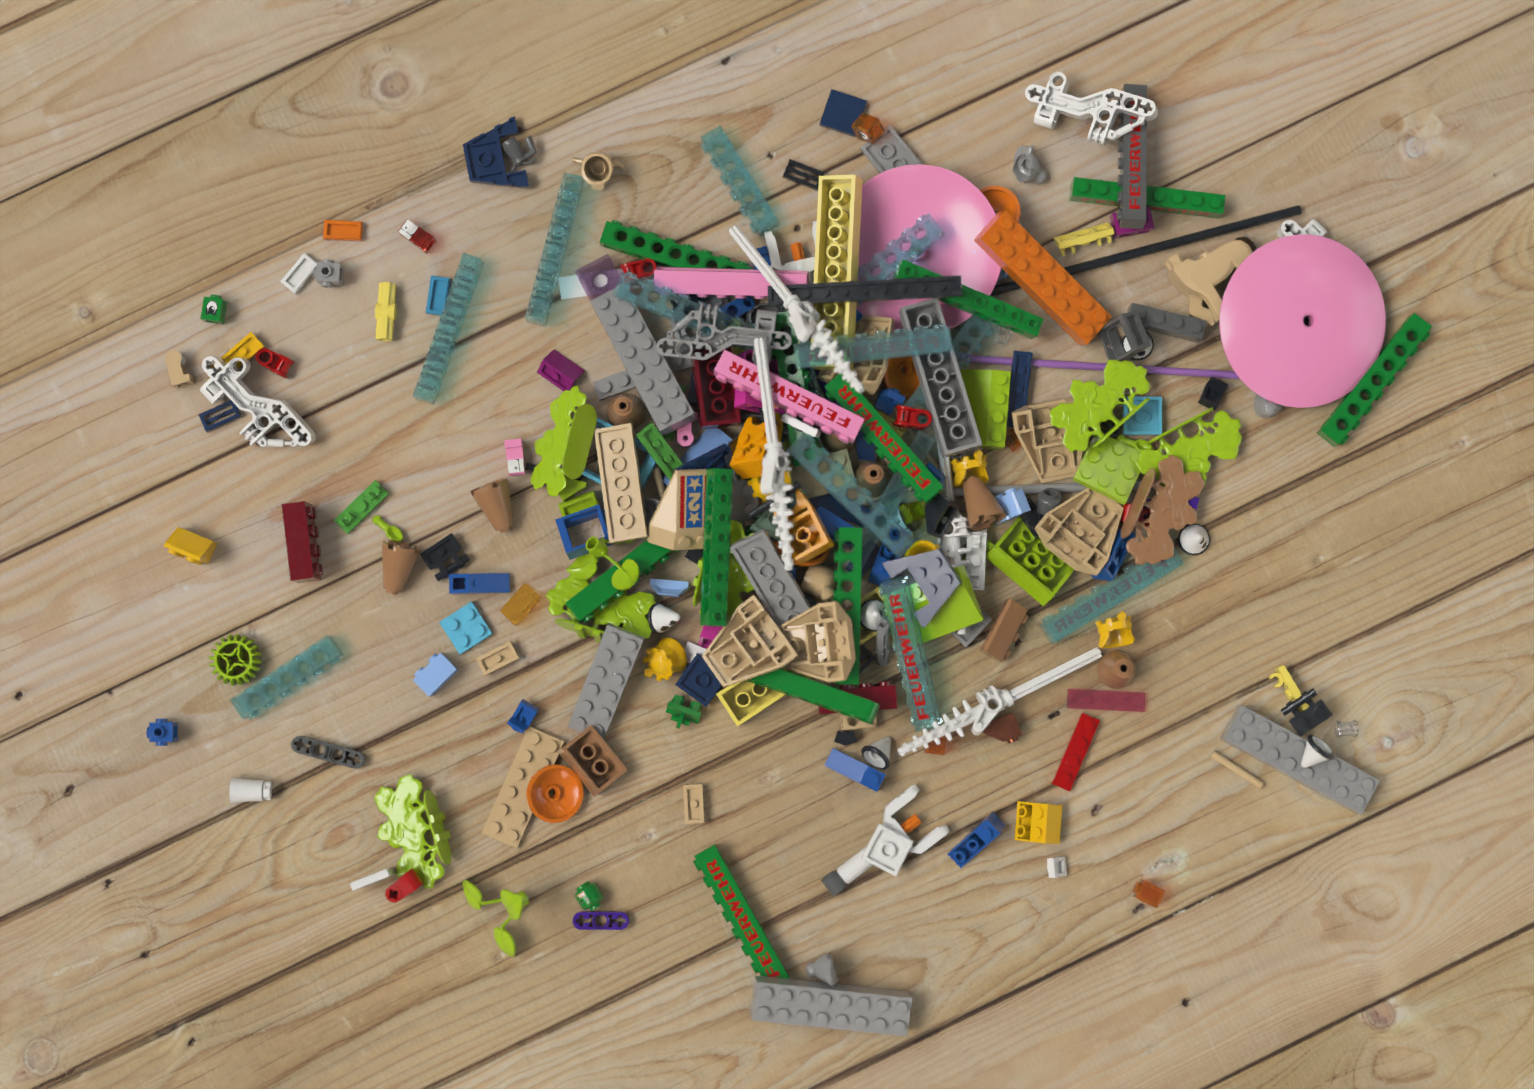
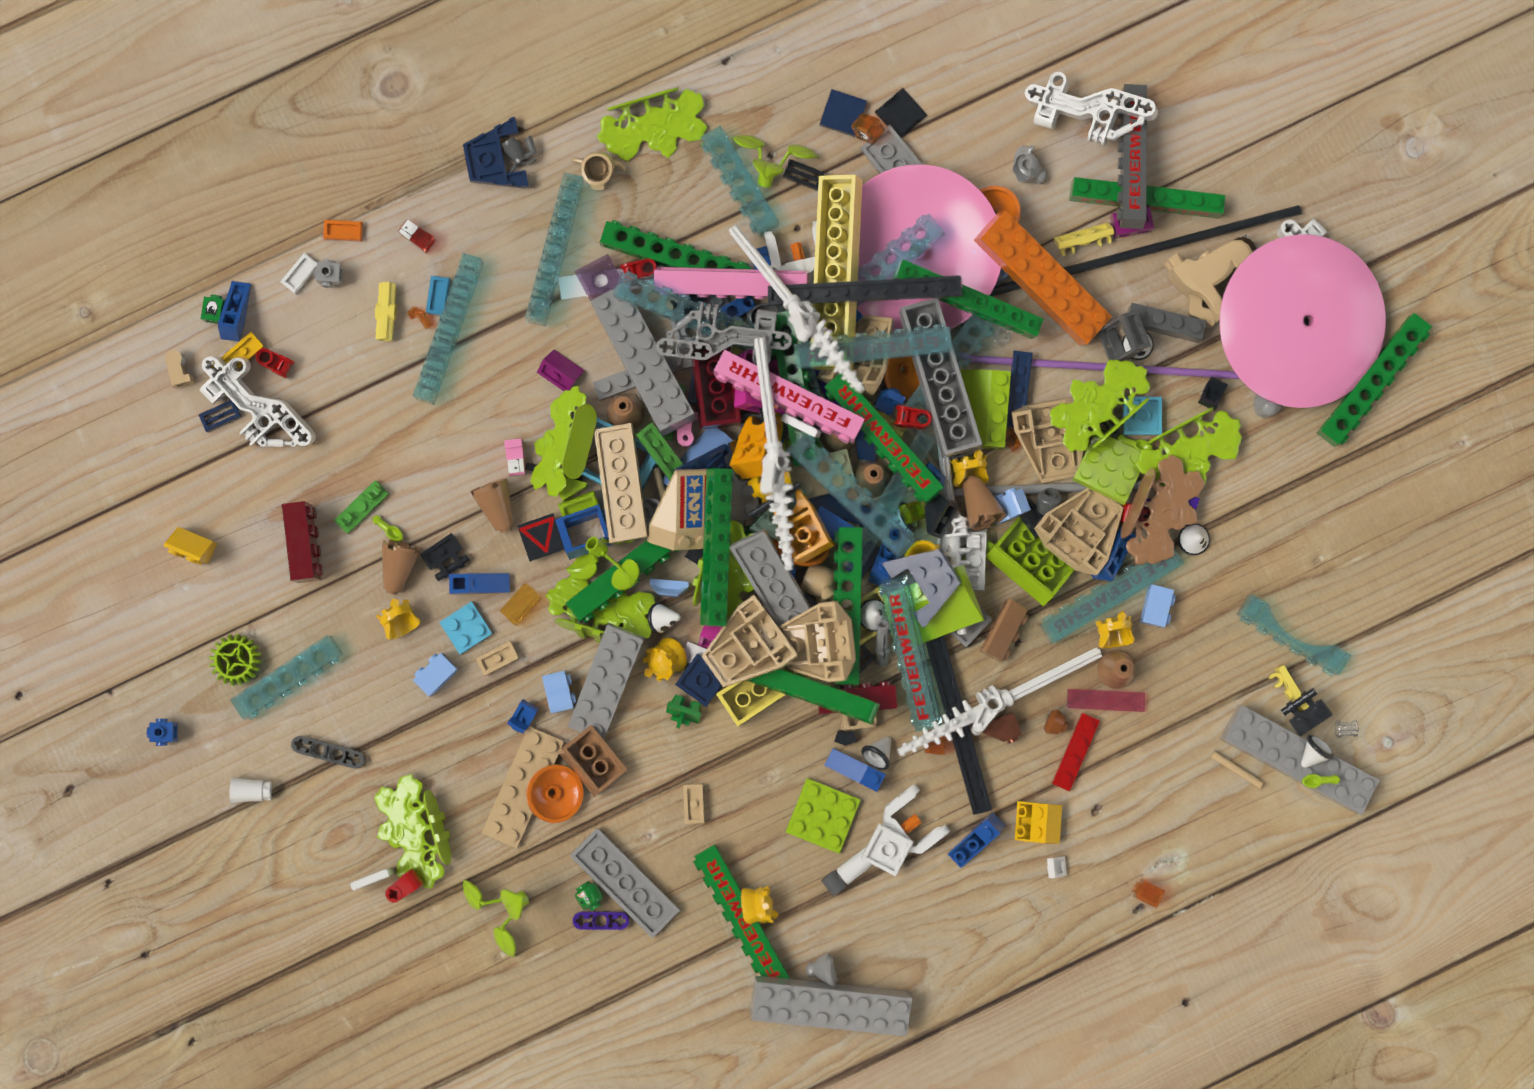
none -> blue slope [218,281,251,342]
none -> yellow hair [376,598,421,640]
none -> clear orange arm [407,306,433,329]
none -> black piece [517,513,565,562]
none -> light blue brick [542,670,577,714]
none -> light grey plate [570,828,680,938]
none -> lime plant [596,87,707,161]
none -> lime plant [731,135,819,188]
none -> yellow hair [741,886,779,924]
none -> lime plate [785,778,860,854]
none -> black piece [874,88,928,138]
none -> black plate [925,635,992,815]
none -> dark orange cone [1044,709,1068,735]
none -> light blue brick [1139,584,1176,628]
none -> clear light blue arch [1236,594,1351,676]
none -> lime piece [1302,774,1340,788]

